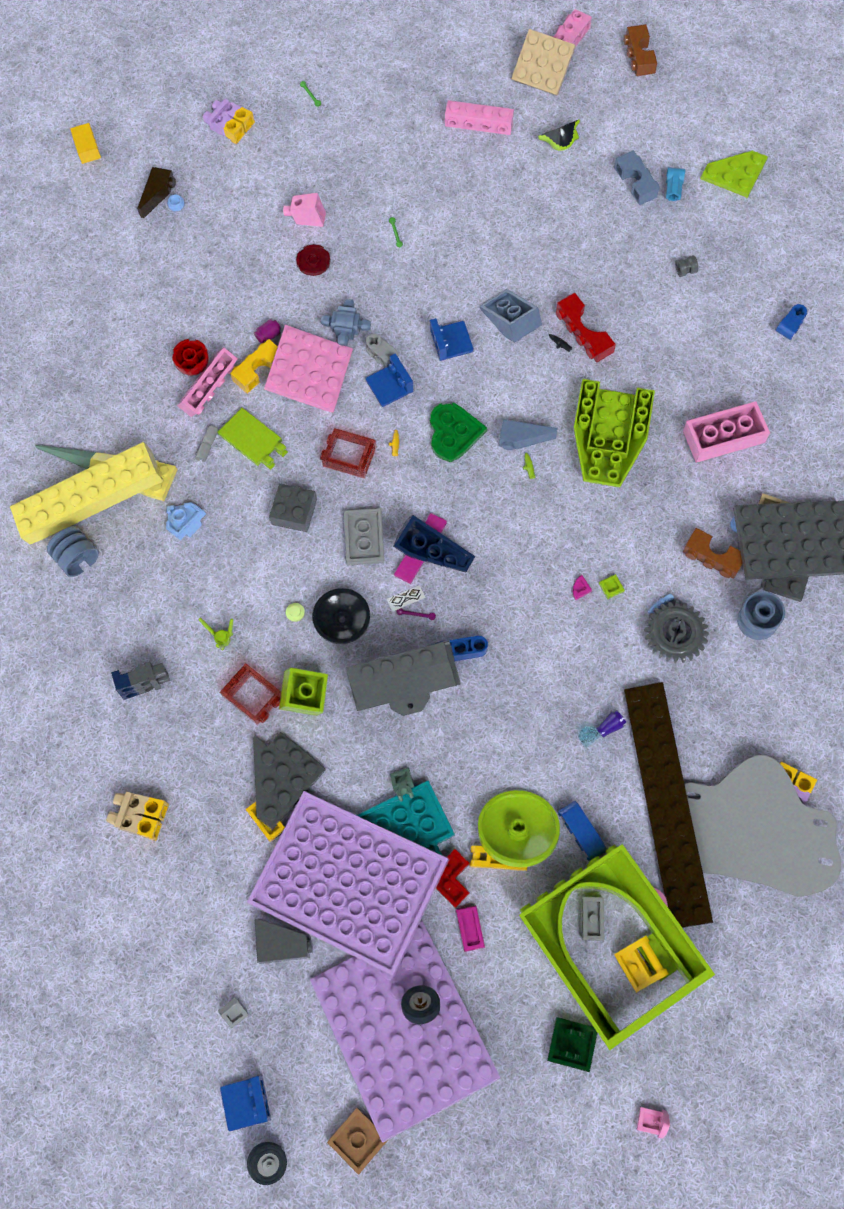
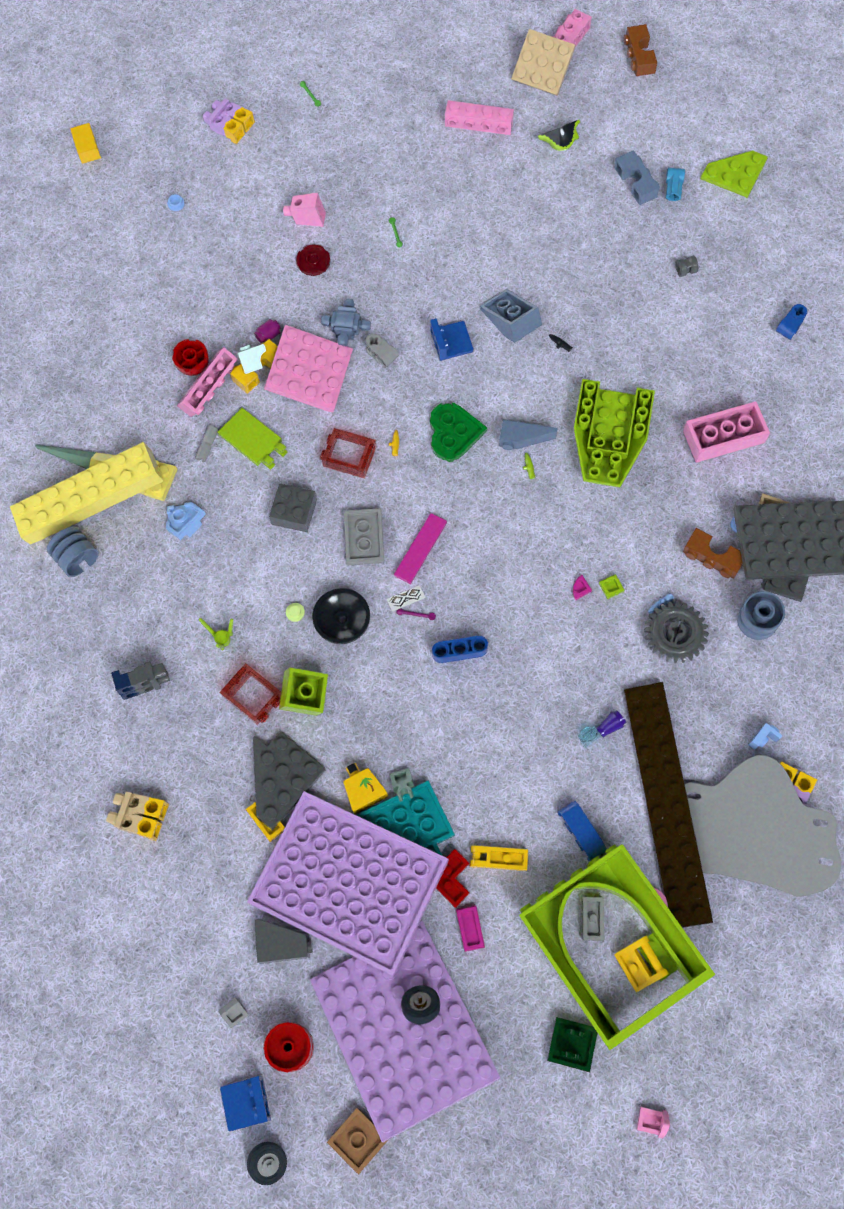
dark brown slope [137,167,176,218] -> none
dark grey piece [346,640,461,716] -> none
blue bracket [366,353,414,407] -> none
dark blue wedge [393,515,475,573] -> none
lime dish [478,790,560,867] -> none
red arch [556,293,616,363] -> none
none -> light aqua brick [237,344,266,374]
none -> red wheel [263,1022,314,1073]
none -> yellow torso [343,763,388,815]
none -> light blue bracket [748,723,782,750]

